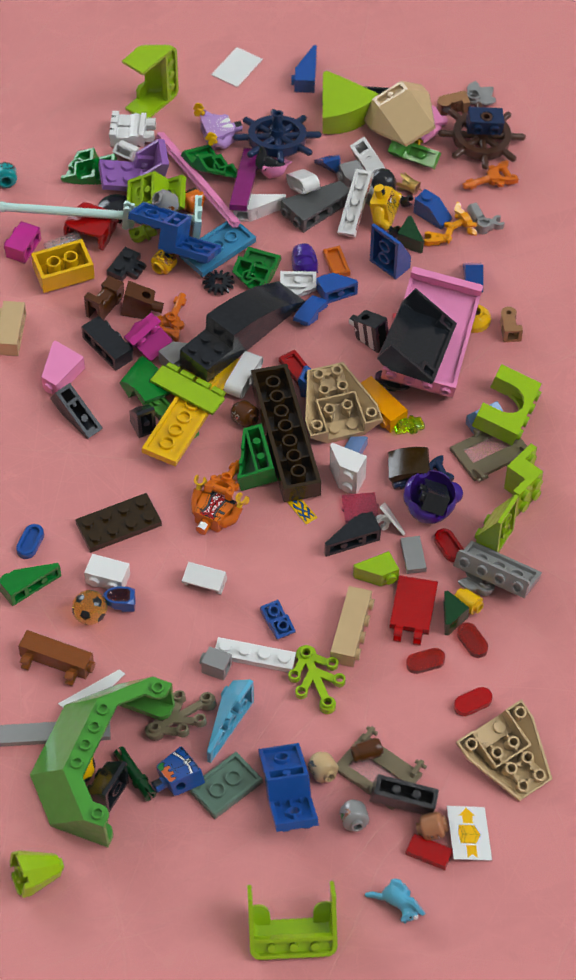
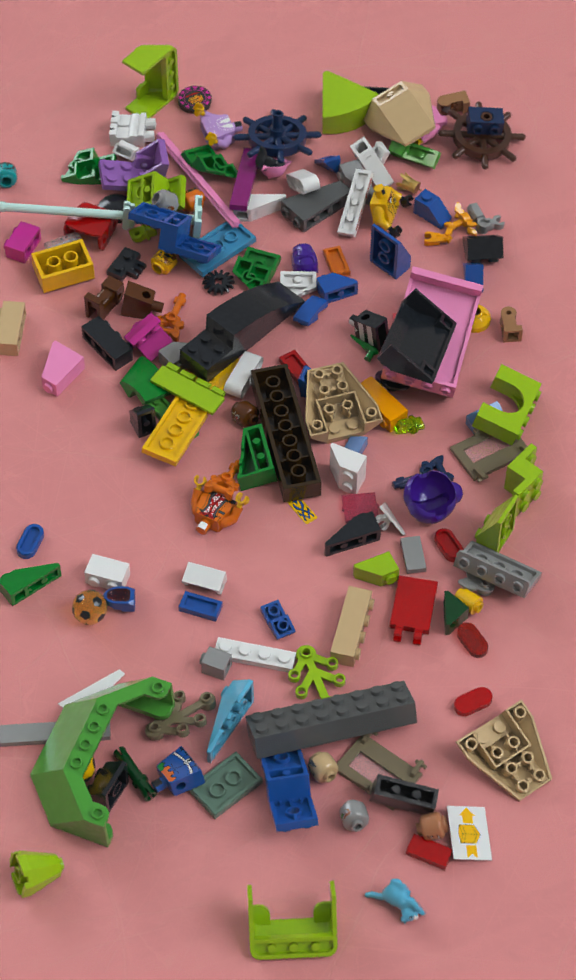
dark orange brick [18,630,95,686] -> none
black slope [50,383,103,439] -> none
dark brown plate [75,493,162,553] -> none
white sticker [211,47,263,87] -> none
blue slope [291,45,317,93] -> none
reddish brown piece [350,738,384,763] -> none
black hair [371,168,397,190] -> none
dark brown slope [388,447,430,483] -> none
dark green slope [397,216,424,253] -> none
clear red tile [406,648,445,674] -> none
black brick [417,478,450,516] -> none
orange piece [462,160,519,190] -> none
light grey plate [467,81,496,105] -> none
none -> tile [178,86,212,114]
none -> blue tile [179,591,223,622]
none -> dark grey brick [246,681,417,759]
none -> green bar [350,334,379,362]
none -> white plate [373,141,390,165]
none -> black slope [463,235,504,263]

